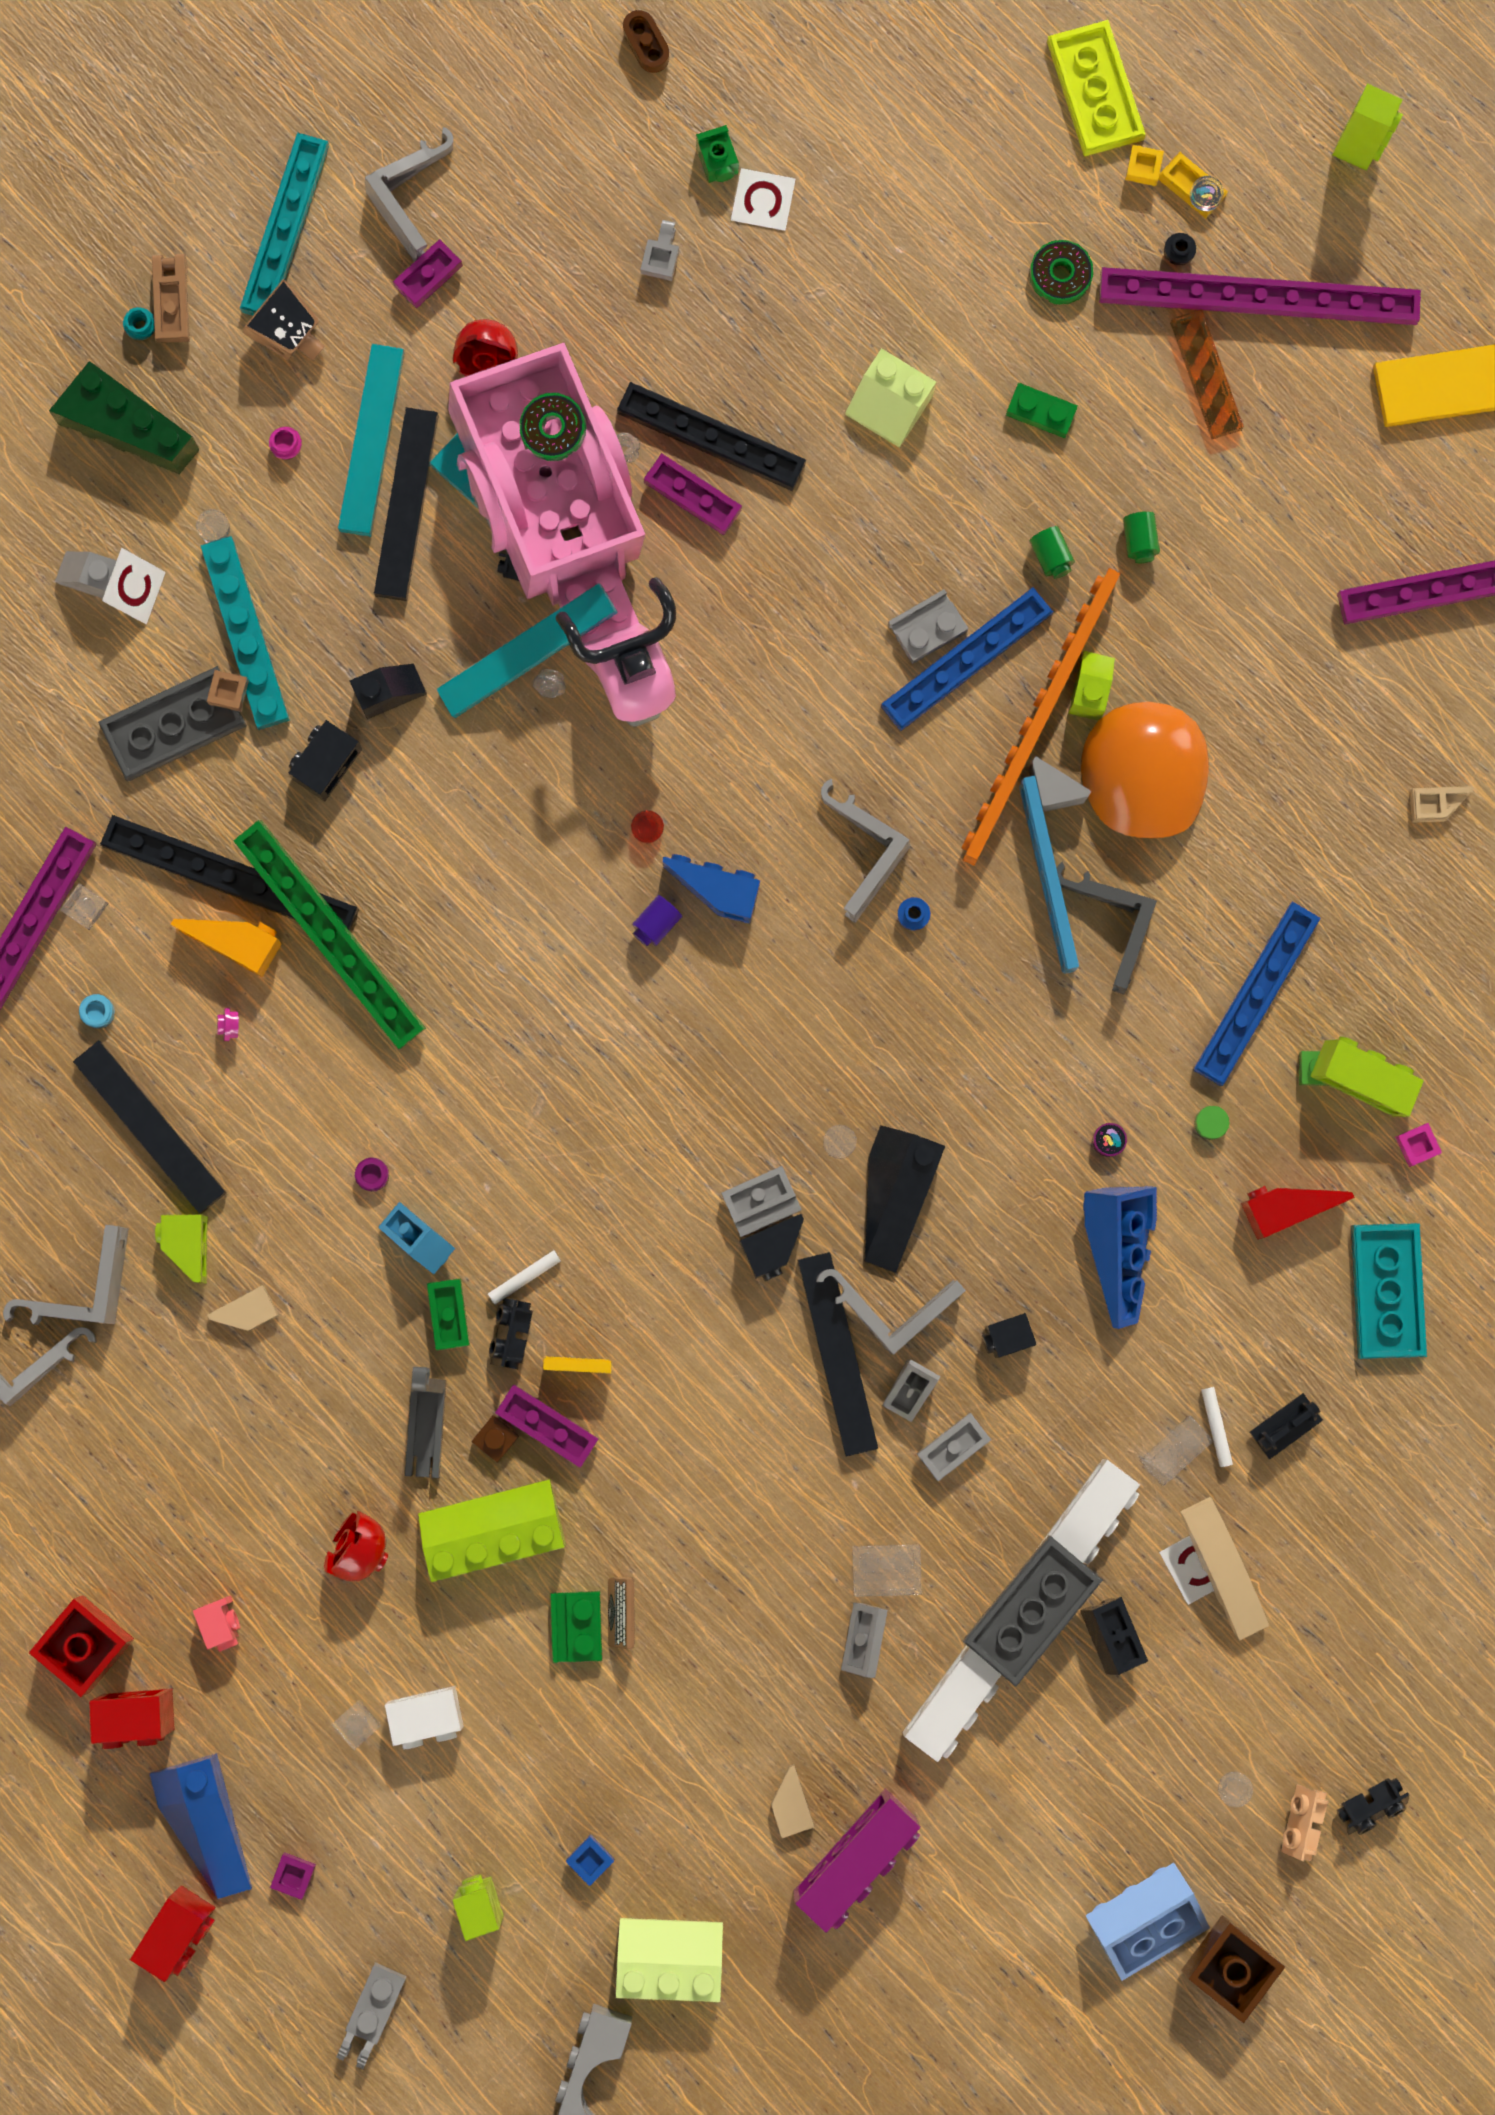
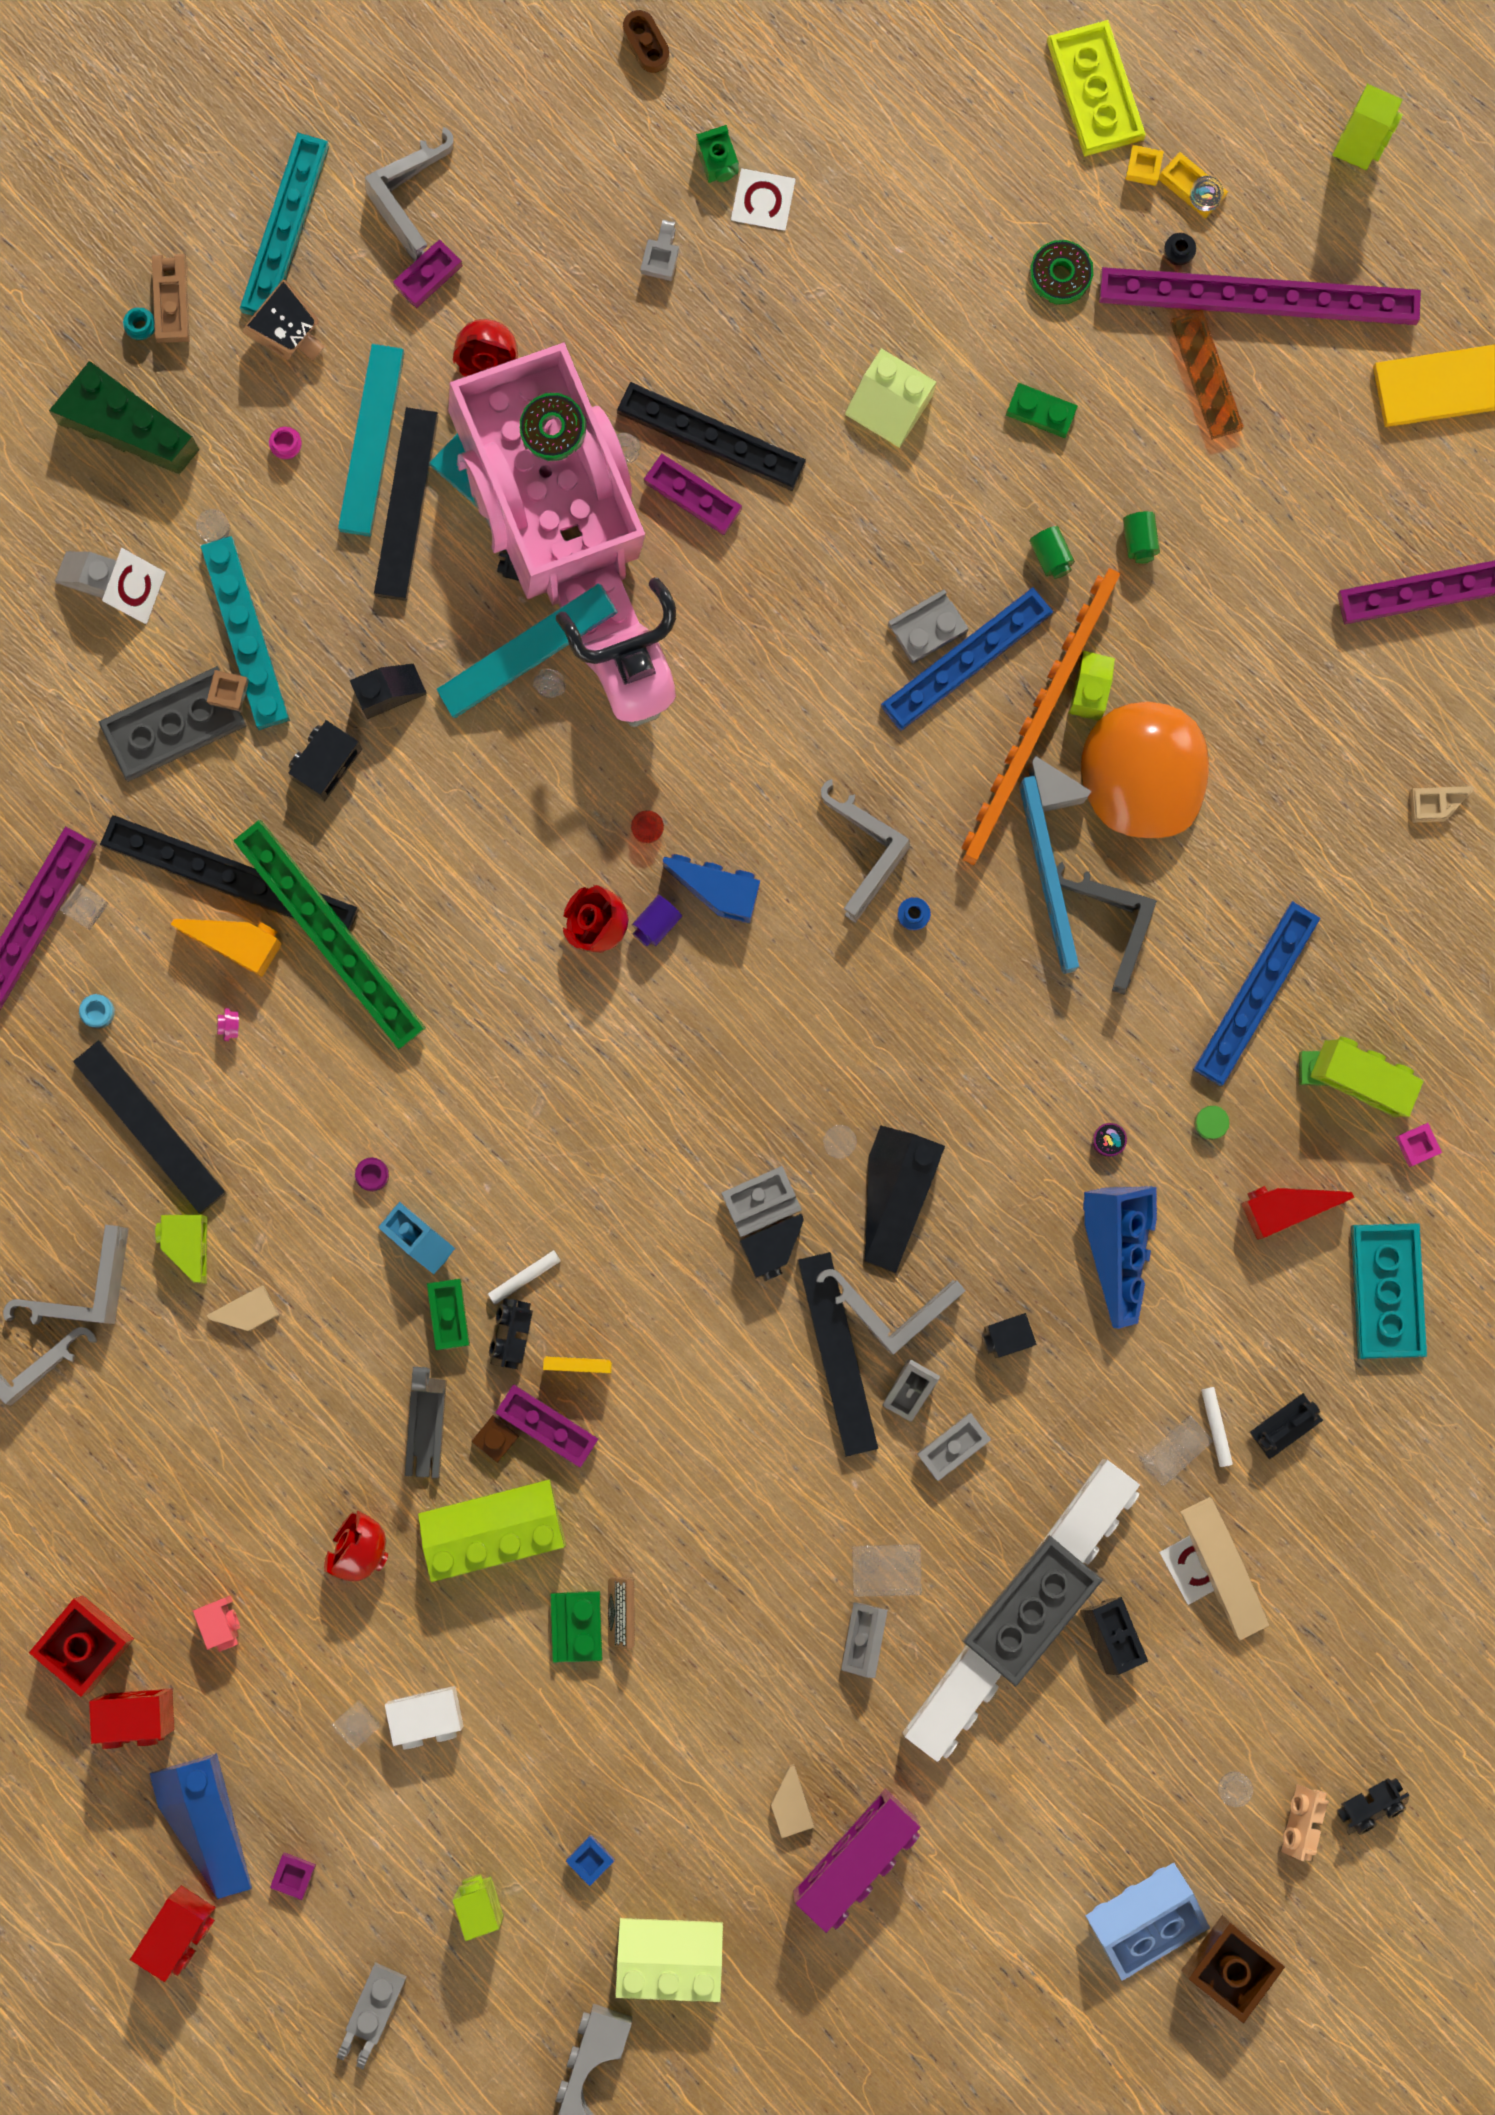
none -> red cylinder [563,885,629,953]

